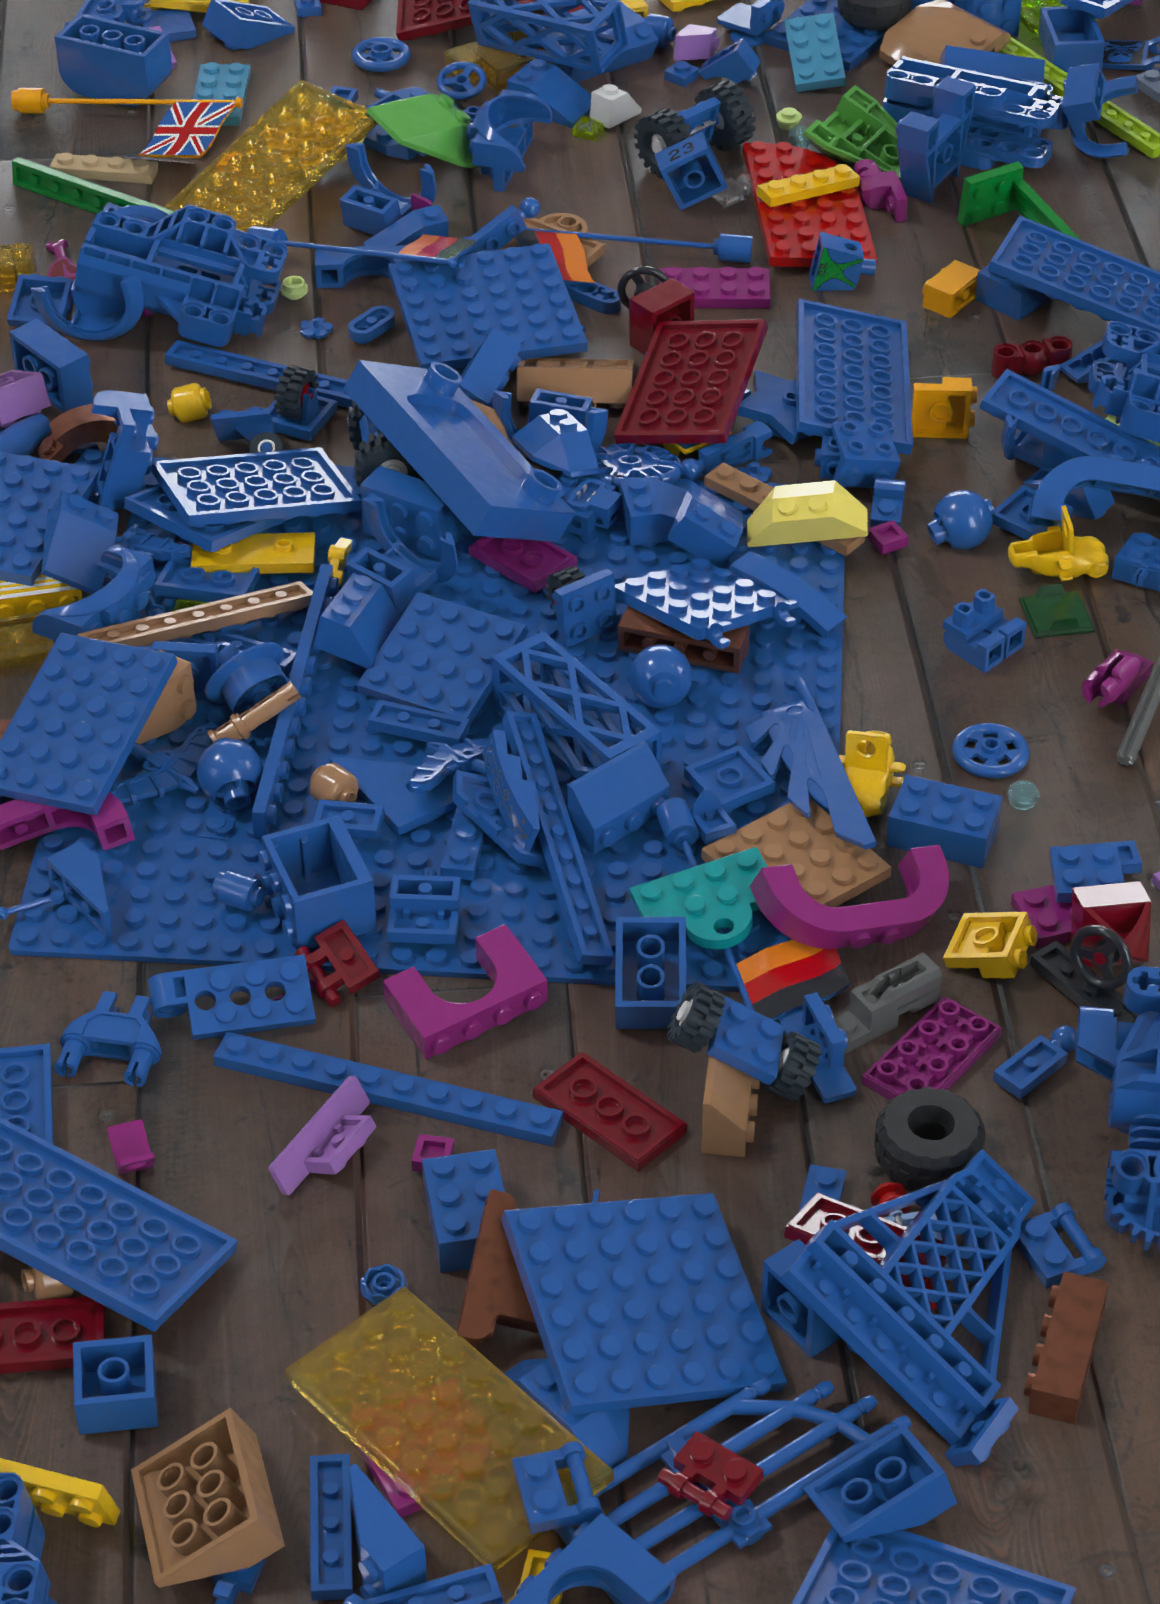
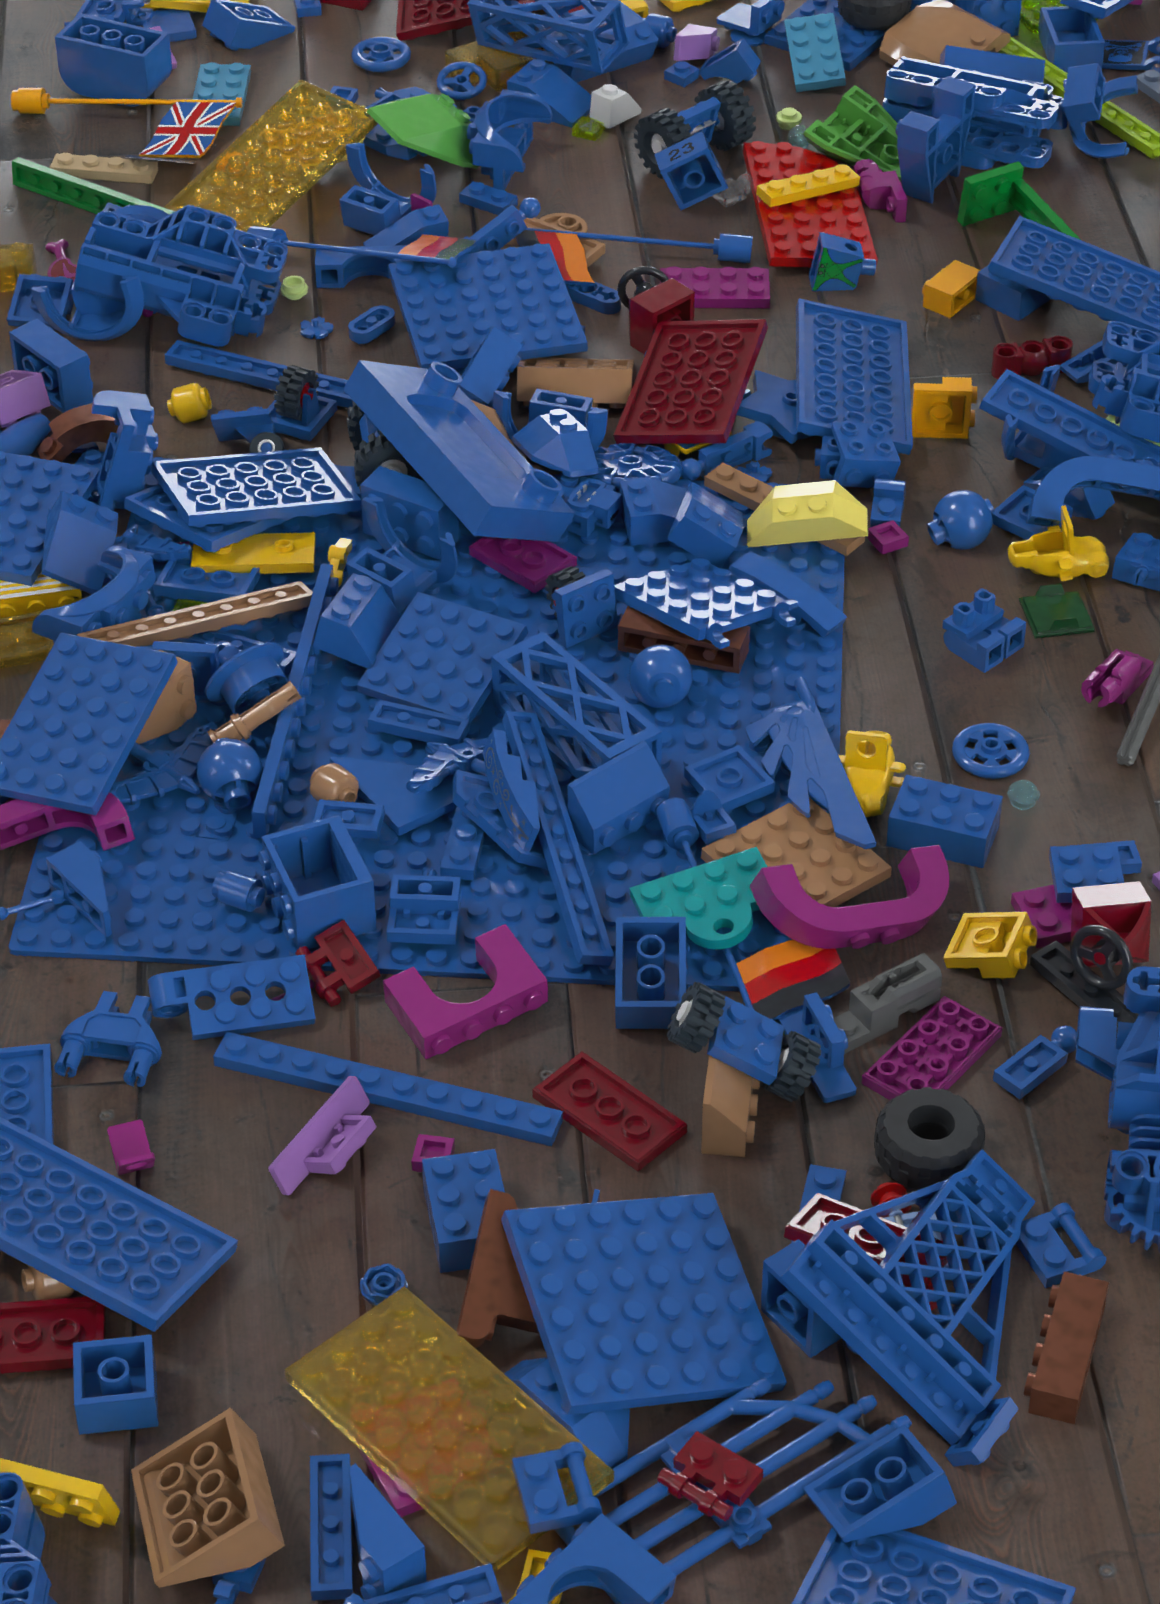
none -> blue plate [459,181,518,215]

